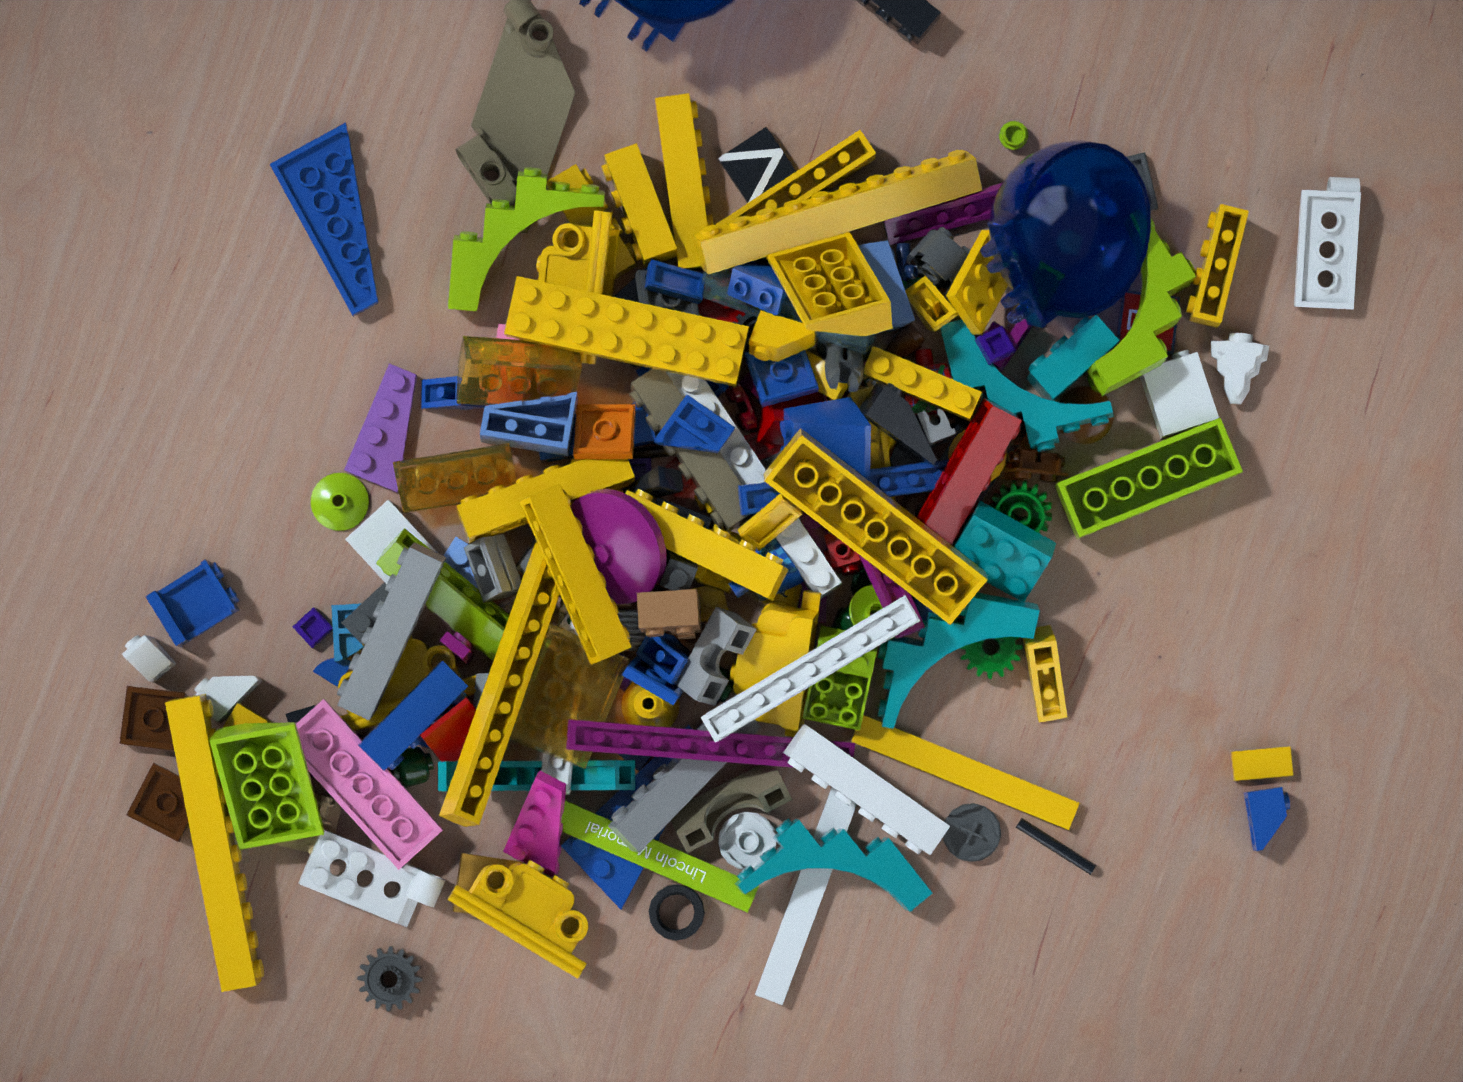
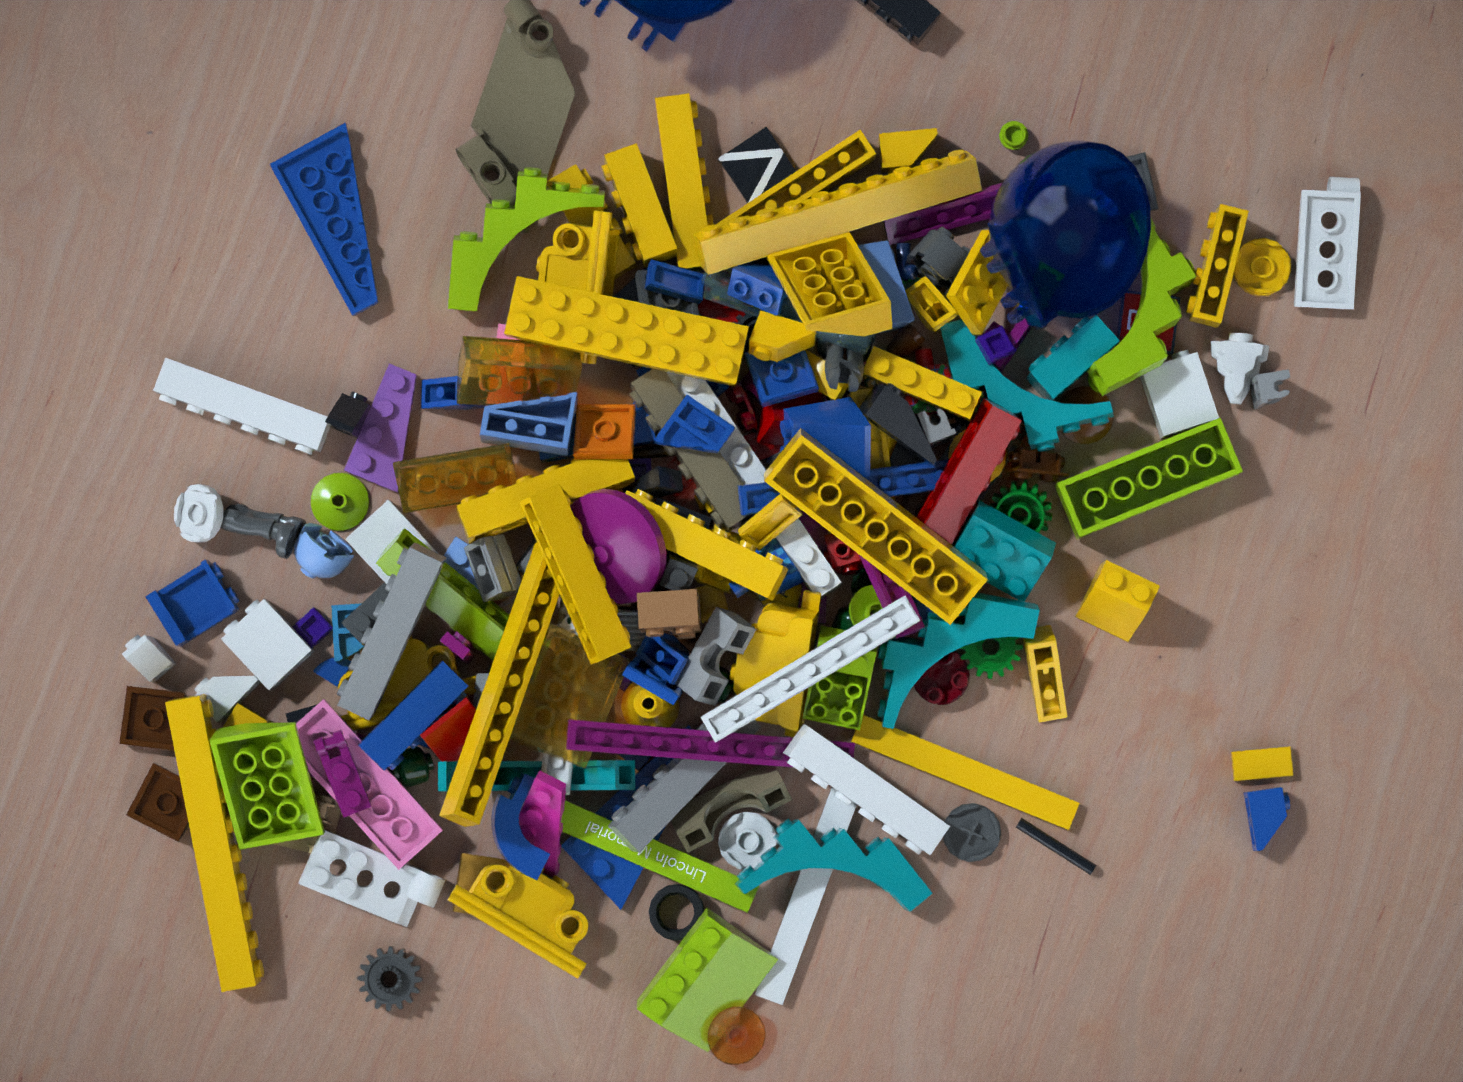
none -> white brick [153,358,330,455]
none -> white tile [174,484,223,543]
none -> dark grey piece [220,504,306,559]
none -> white brick [221,599,315,691]
none -> light blue cylinder [294,523,354,579]
none -> magenta plate [313,730,372,818]
none -> black slope [325,392,371,438]
none -> blue arch [491,773,550,880]
none -> lime slope [637,908,778,1052]
none -> clear orange dish [707,1007,766,1065]
none -> yellow slope [878,128,938,174]
none -> dark red dish [914,650,970,705]
none -> yellow slope [1075,560,1160,642]
none -> yellow tile [1233,238,1291,297]
none -> light grey hinge [1250,369,1290,410]

